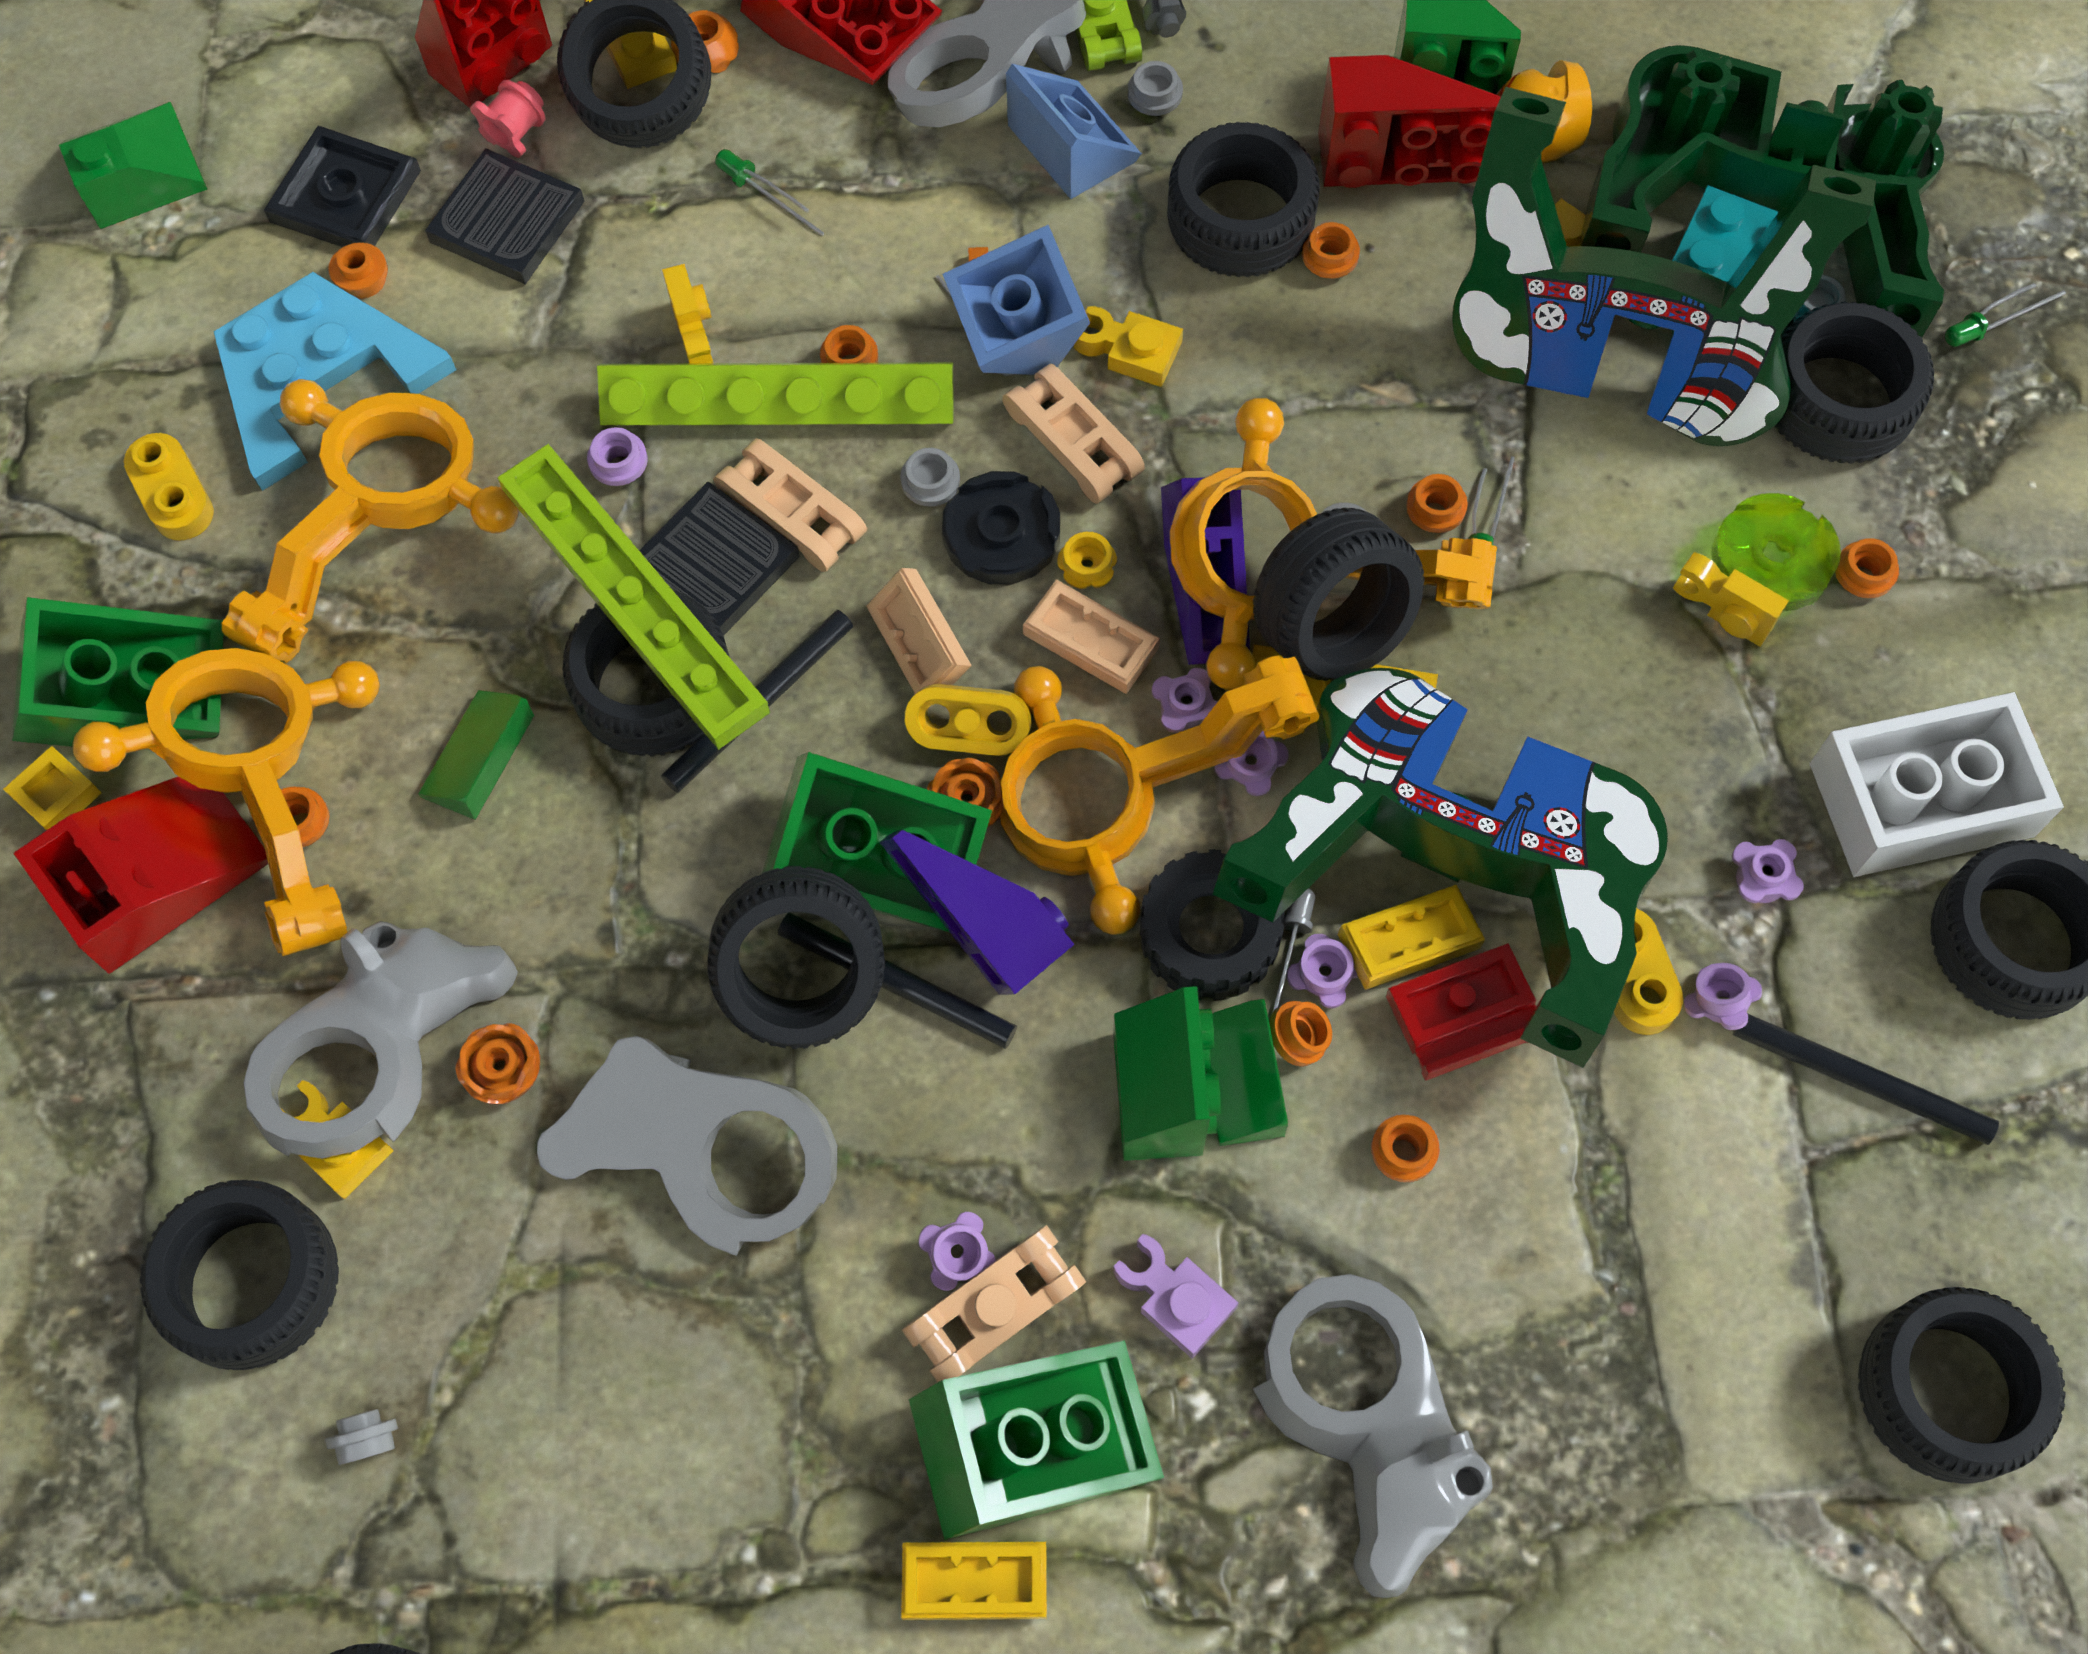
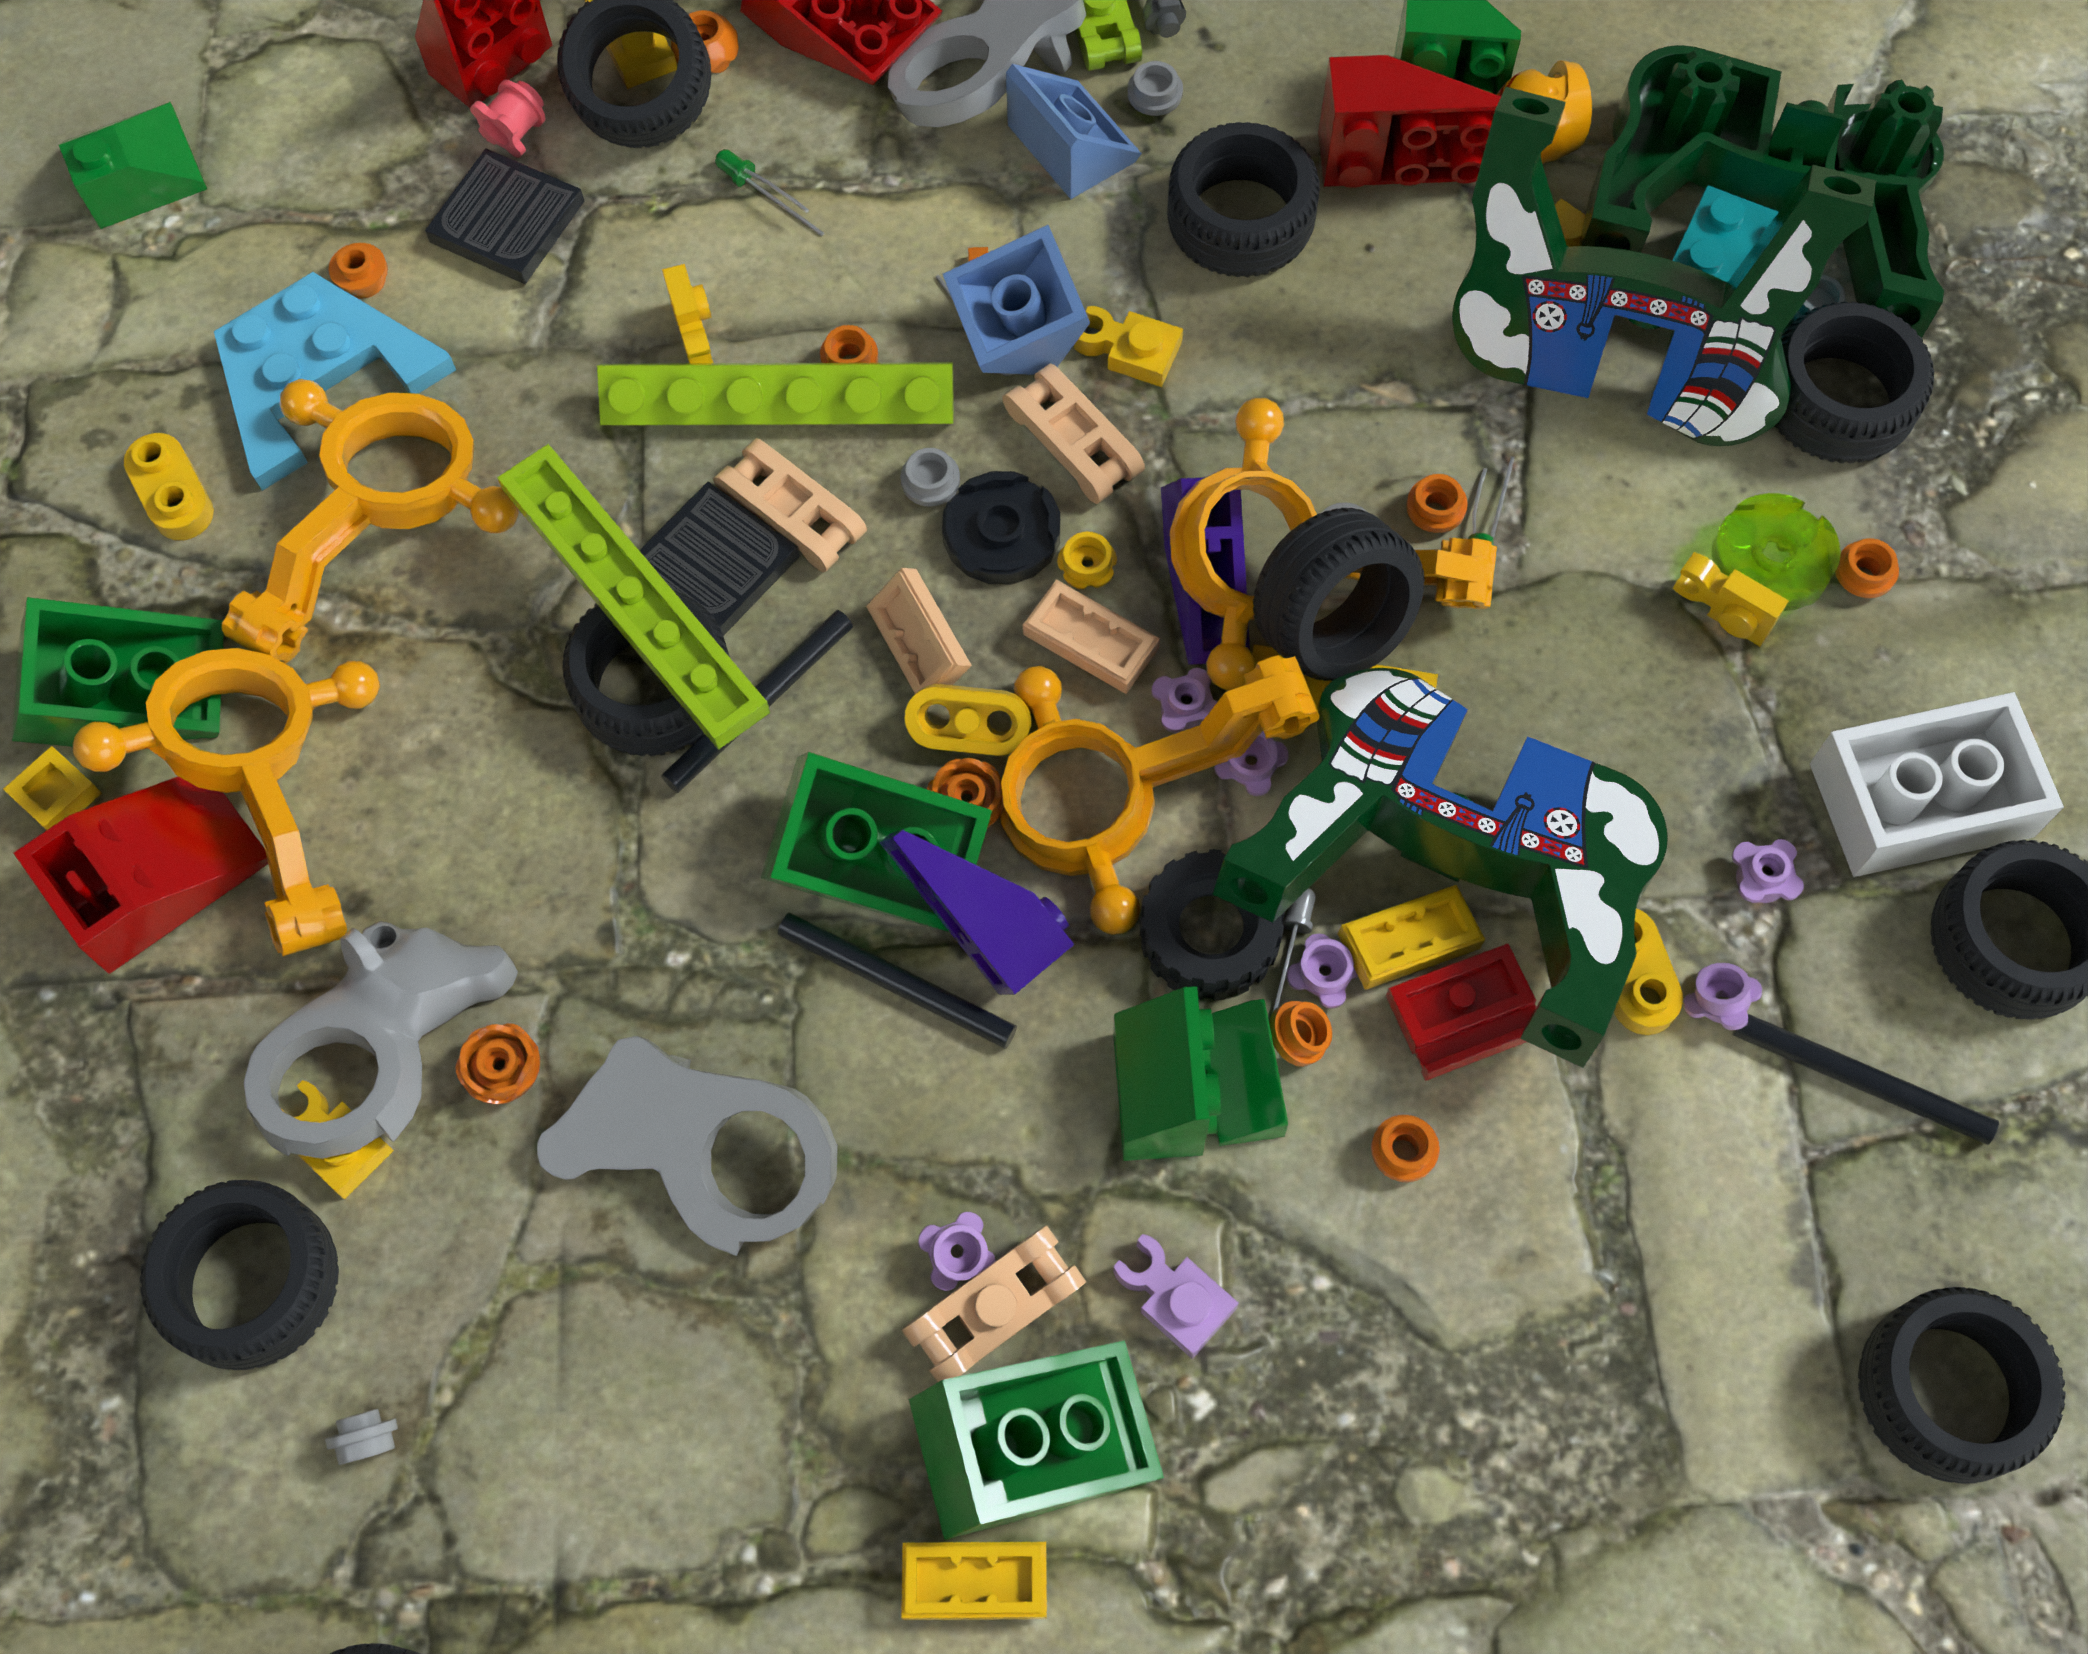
black tile [264,125,421,247] -> none
orange plate [281,786,330,847] -> none
green slope [418,690,534,820] -> none
lavender plate [587,427,648,486] -> none
black tyre [707,866,885,1049] -> none
light grey animal [1253,1274,1493,1598] -> none
orange plate [1302,222,1360,279] -> none
piece [1945,283,2066,347] -> none

